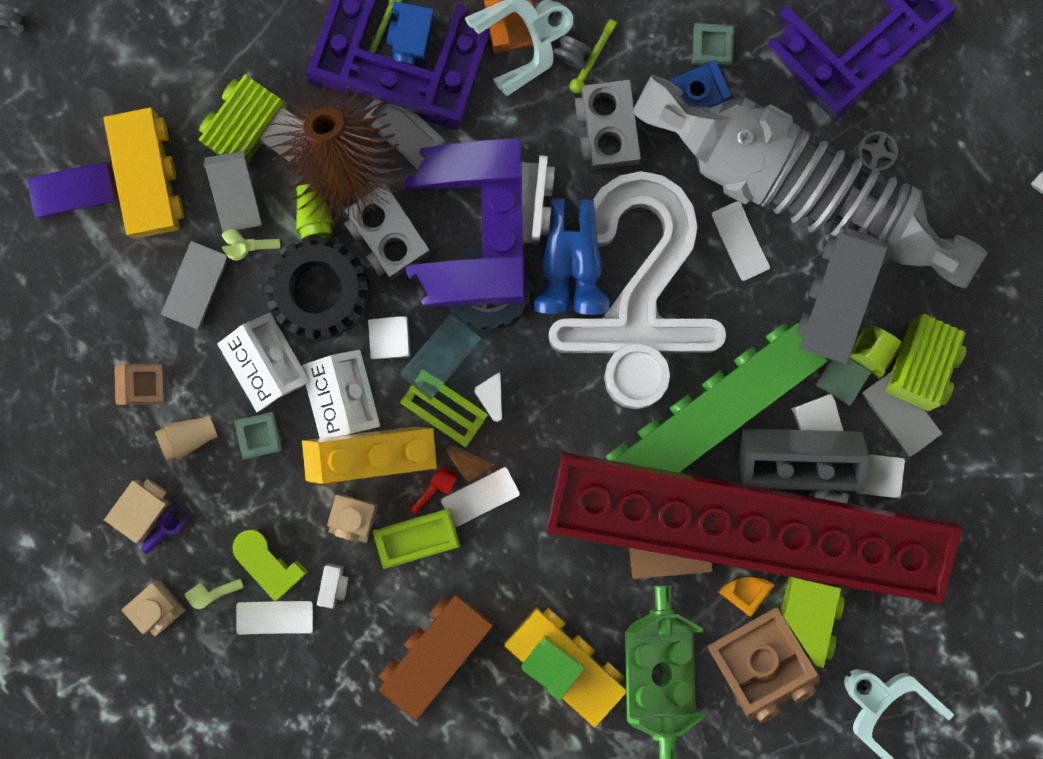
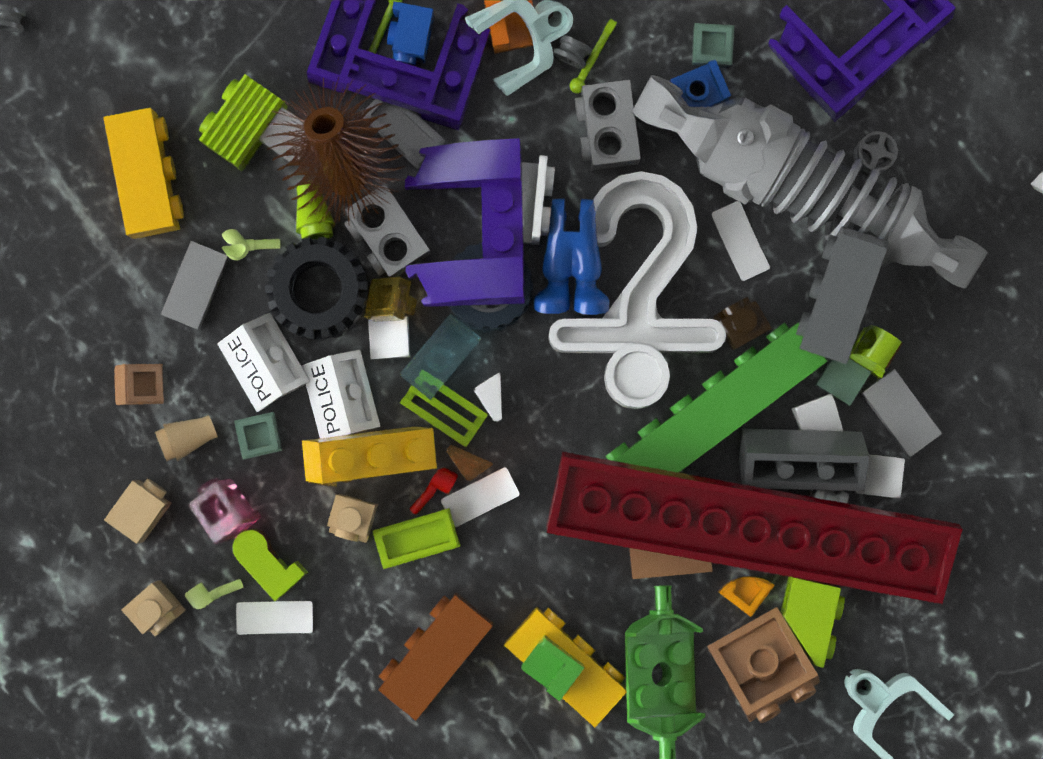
dark purple slope [27,162,119,219] -> none
dark purple hand [141,503,190,554] -> none
light grey tile [205,151,262,232] -> none
white plate [317,563,349,608] -> none
lime brick [885,314,966,411] -> none
none -> clear pink brick [188,478,262,544]
none -> clear yellow tile [364,277,417,322]
none -> dark brown brick [712,297,772,351]

